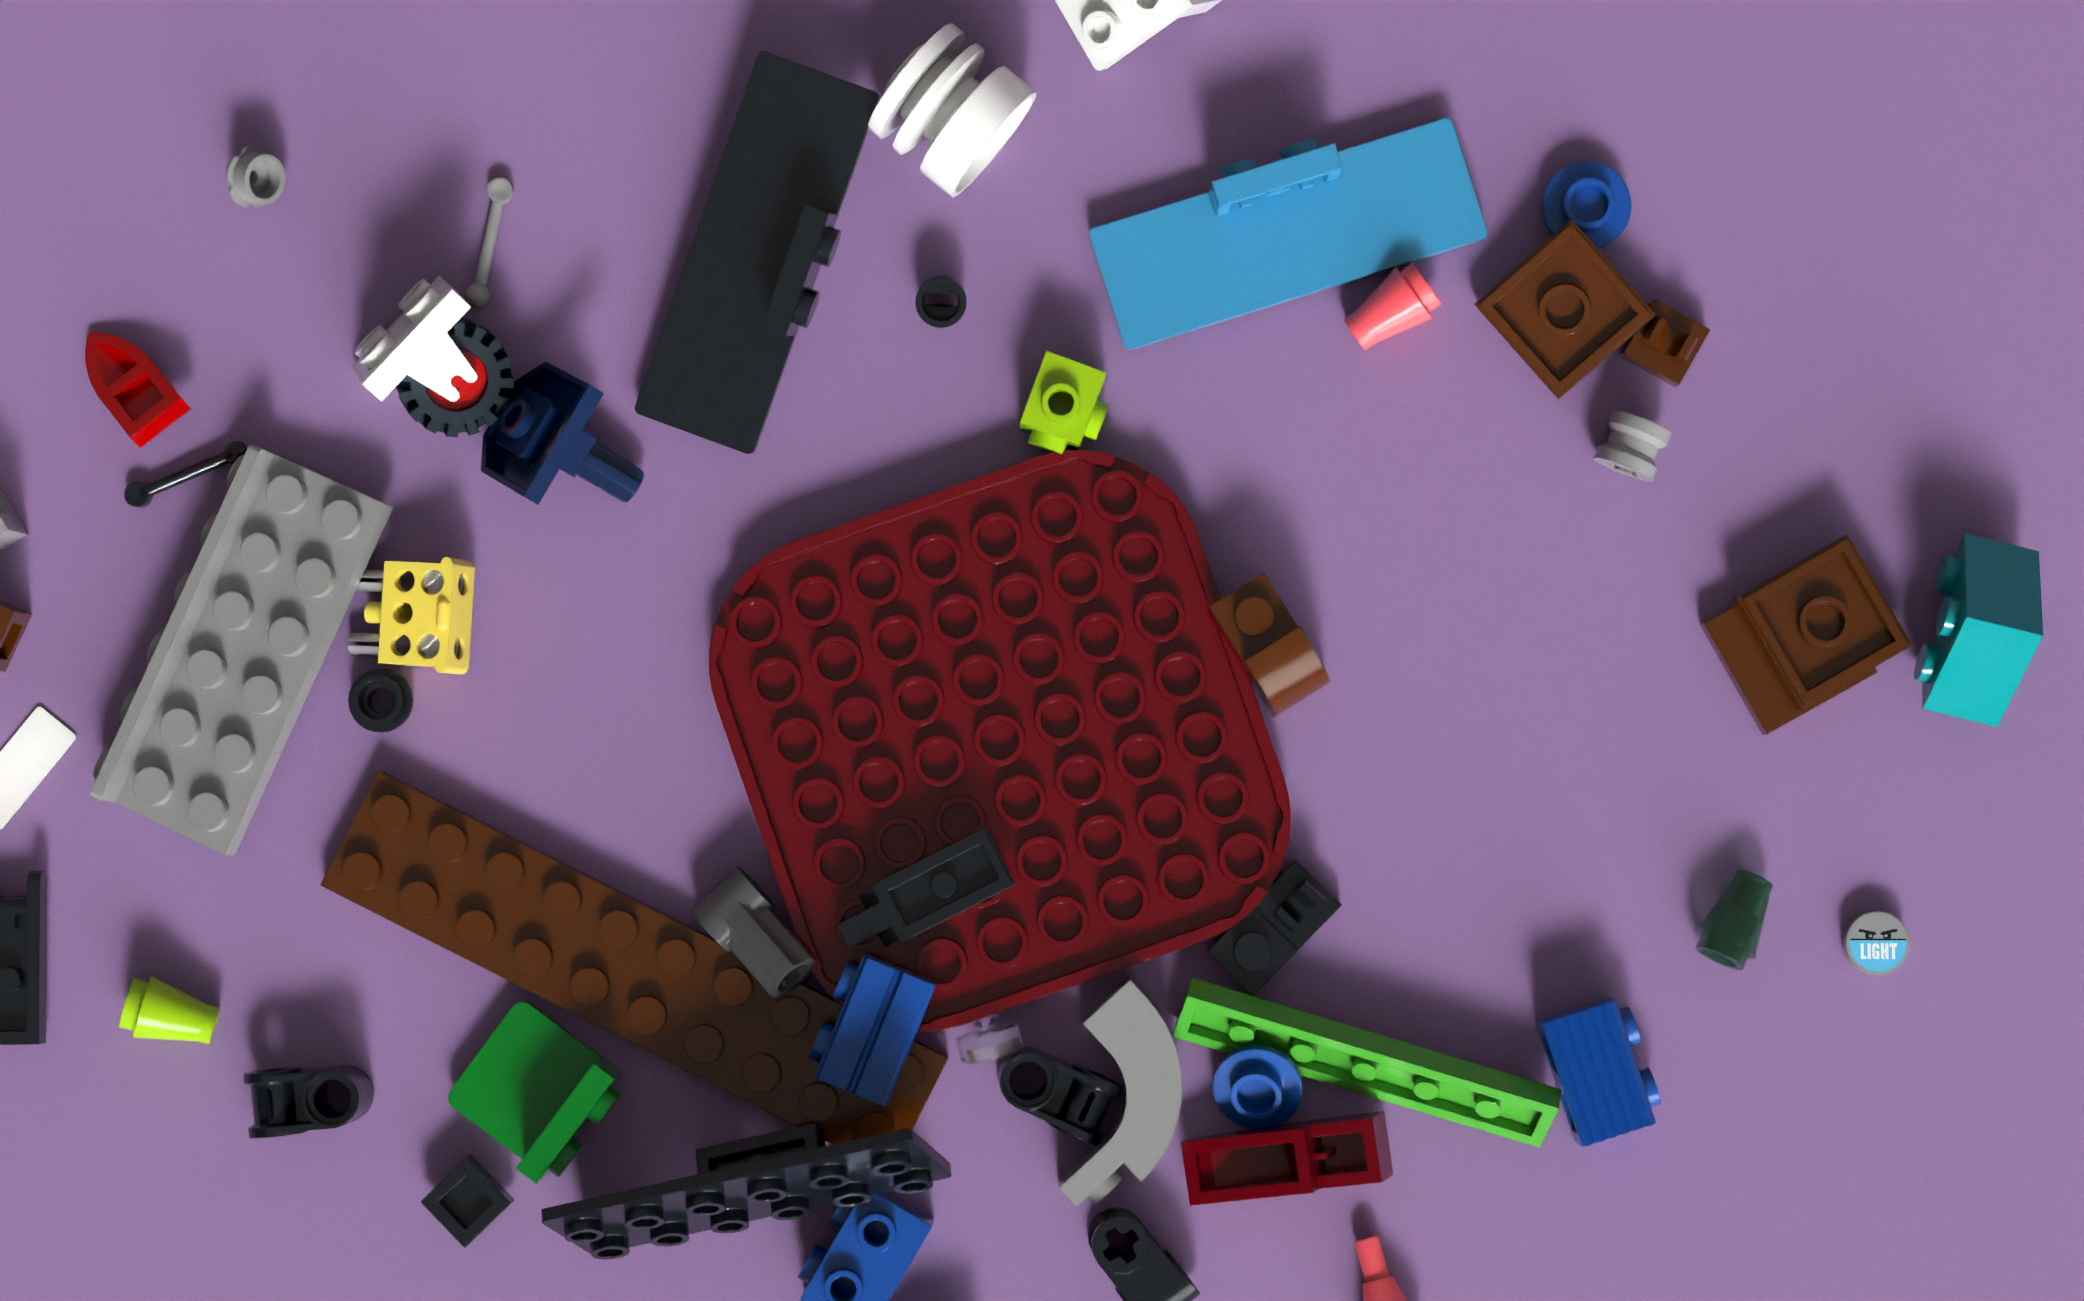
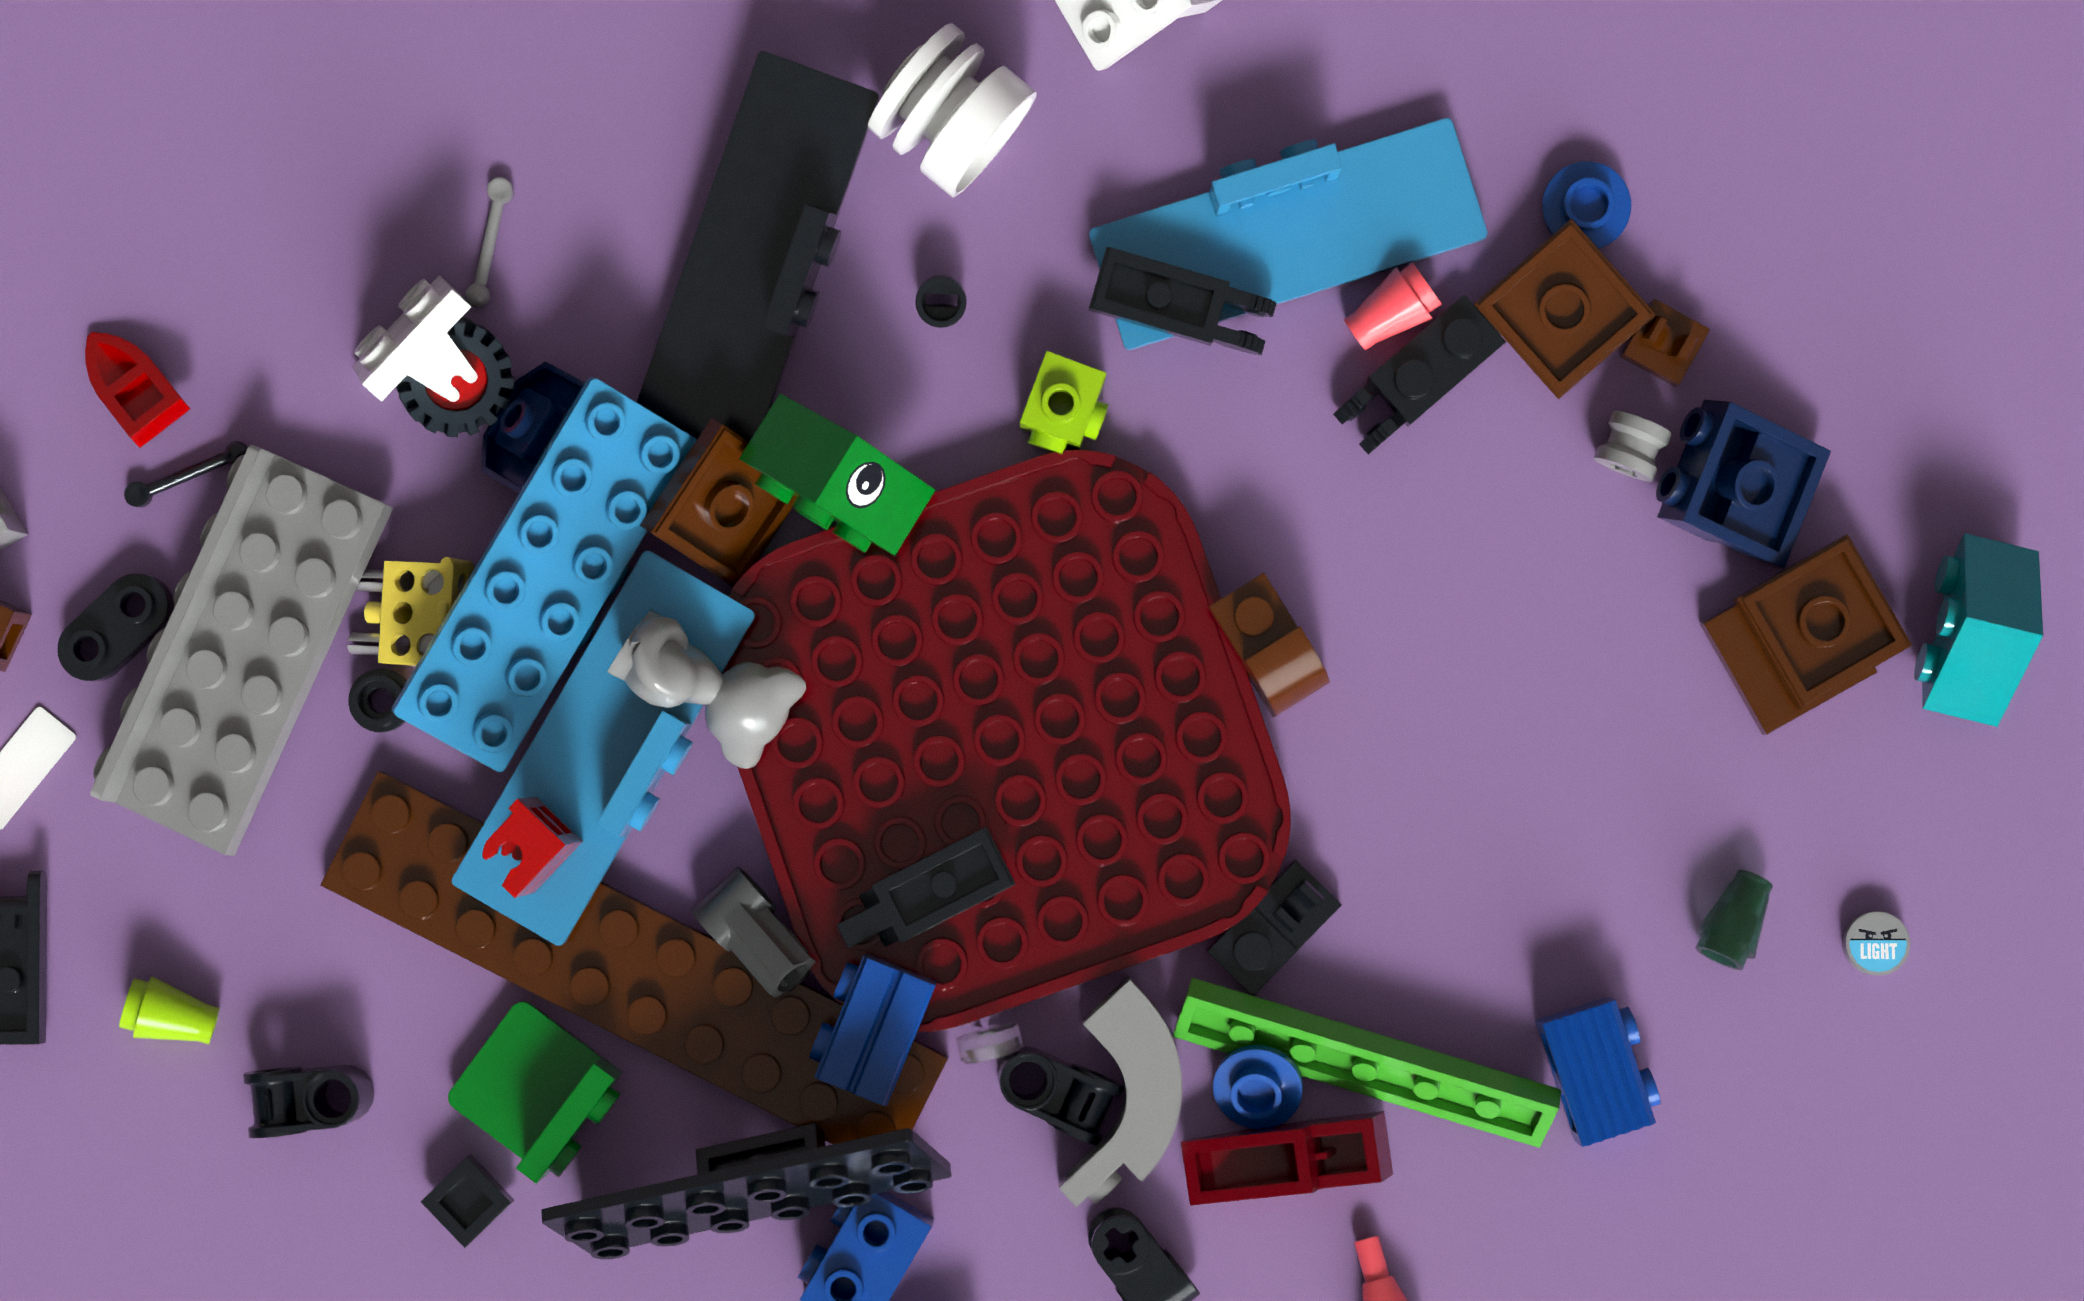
light grey plate [225,145,286,208] -> none
none -> black plate [57,573,174,682]
none -> dark azure bracket [392,377,697,772]
none -> dark azure bracket [452,551,755,946]
none -> red hinge [482,797,583,898]
none -> light grey animal [607,609,806,769]
none -> reddish brown tile [640,418,797,587]
none -> green brick [739,393,936,556]
none -> black hinge [1088,247,1277,355]
none -> black hinge [1333,294,1506,455]
none -> dark blue plate [1656,399,1831,569]

